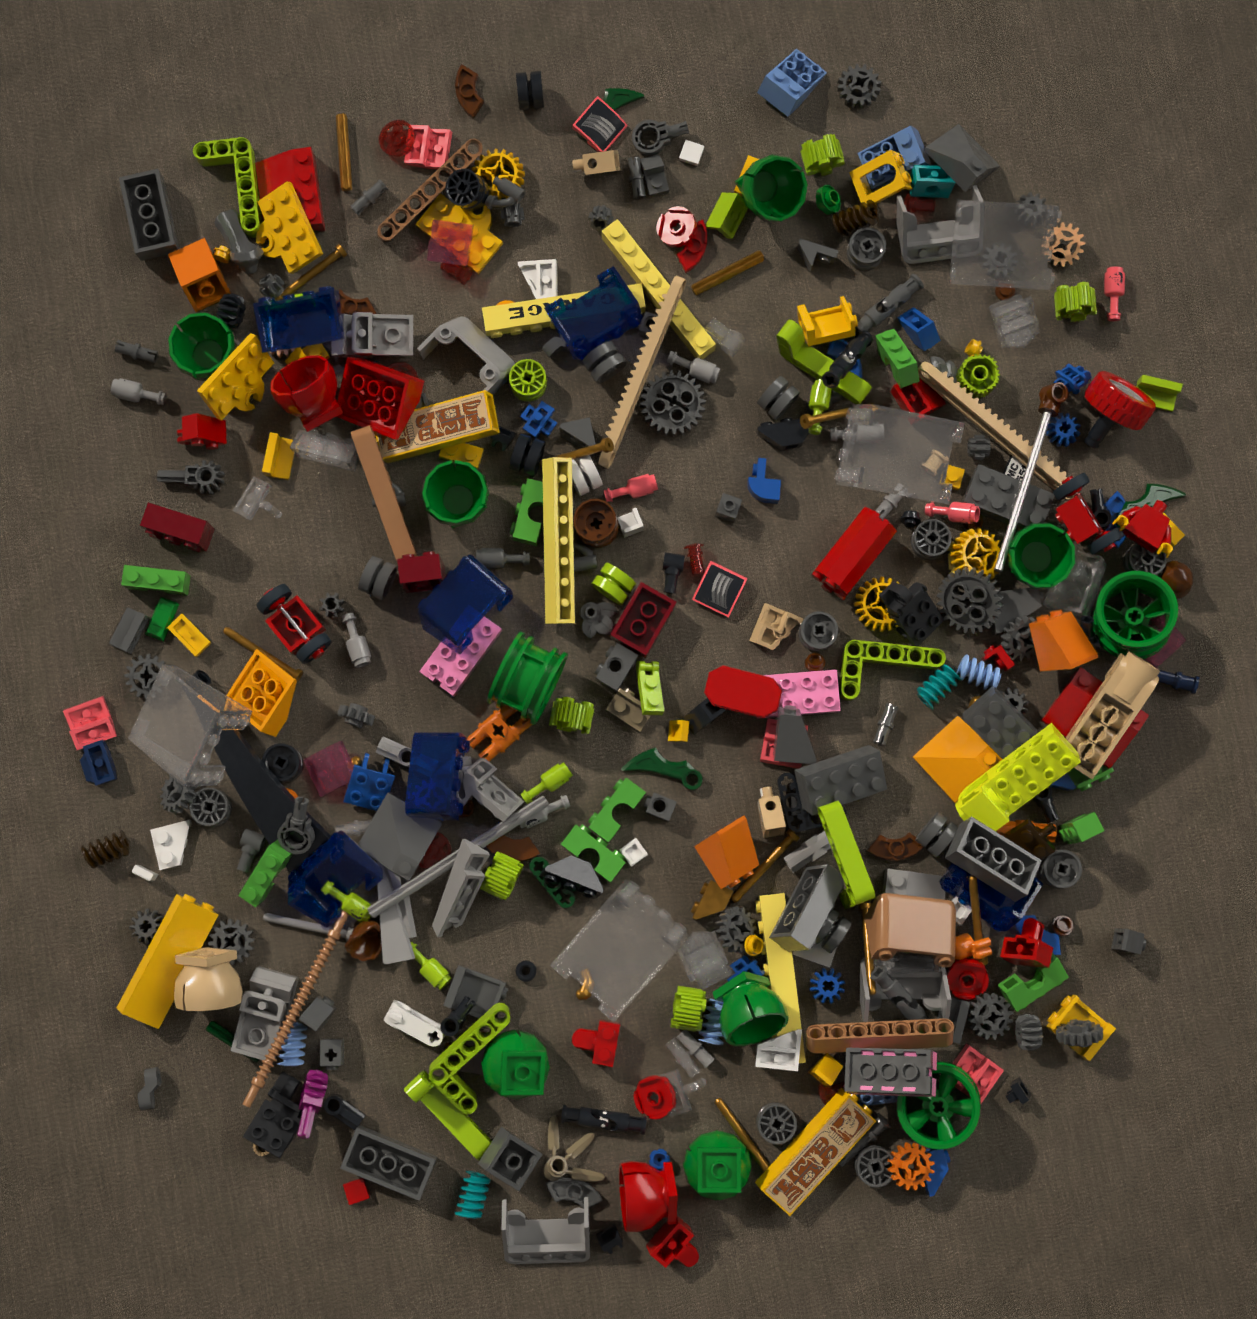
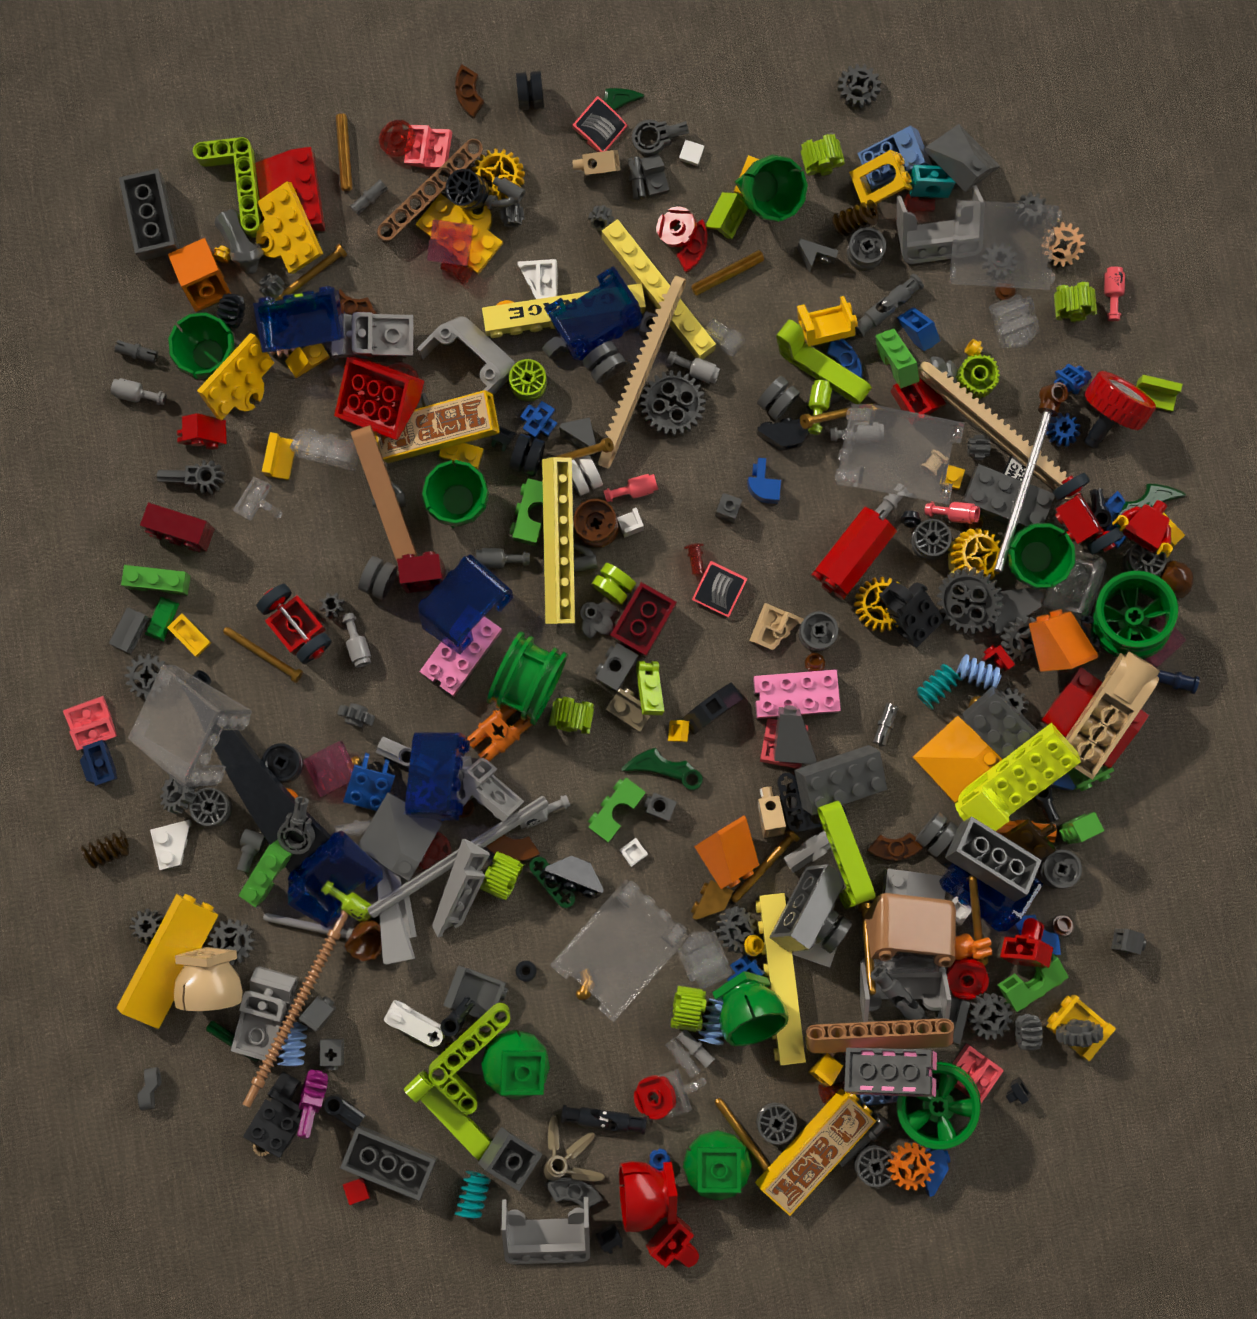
white tile [132,865,158,881] -> none
light orange slope [224,649,297,737] -> none
red plate [271,355,343,432] -> none
lime piece [410,942,452,990] -> none
lime piece [521,762,573,804] -> none
bright green arch [561,824,626,883] -> none
red brick [572,1020,620,1067] -> none
black pin [662,552,685,594] -> none
red shield [704,665,782,718] -> none
white wing [755,1029,802,1071] -> none
medium blue slope [757,49,827,117] -> none
blue gear [810,968,845,1004] -> none
green plate [816,185,841,215] -> none
black piece [822,330,873,388] -> none
lime beam [839,640,946,701] -> none

